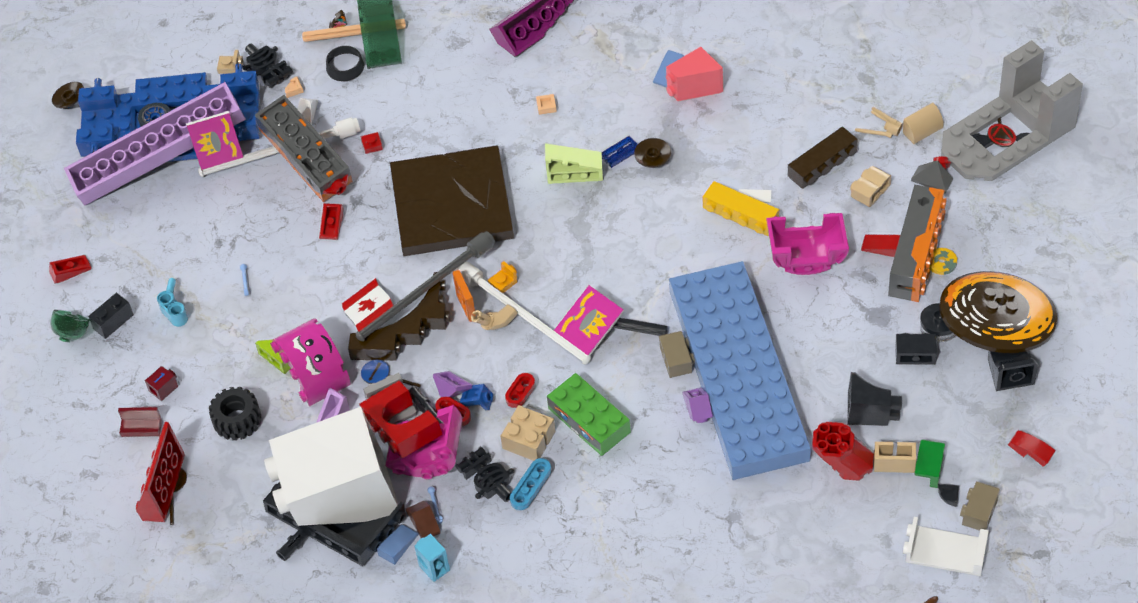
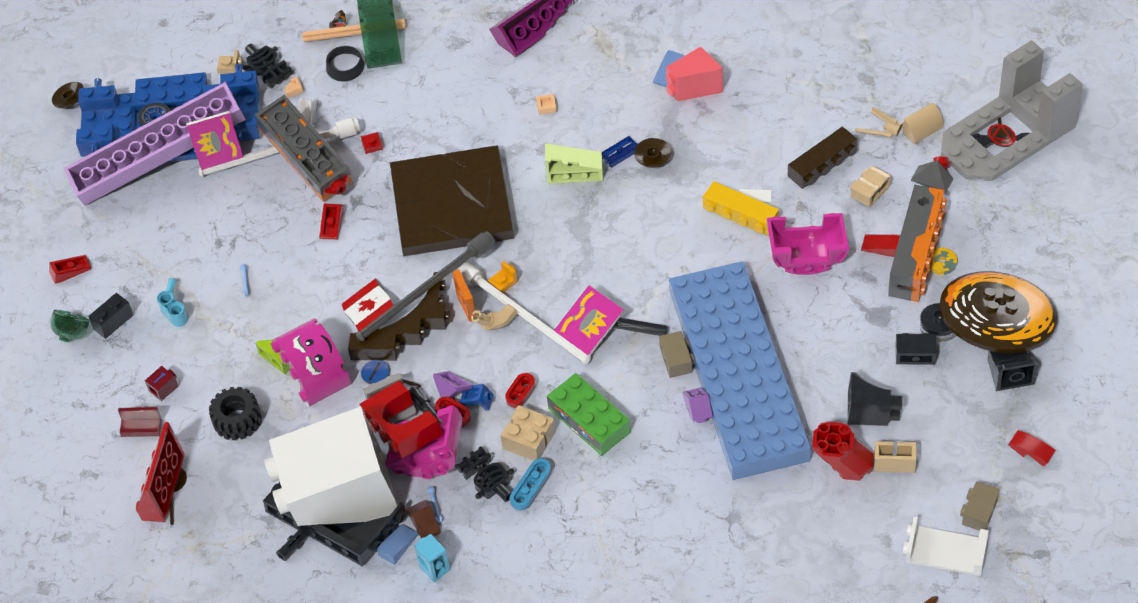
lavender slope [316,388,350,423] -> none
green panel [914,440,945,488] -> none
black tile [938,484,959,507] -> none

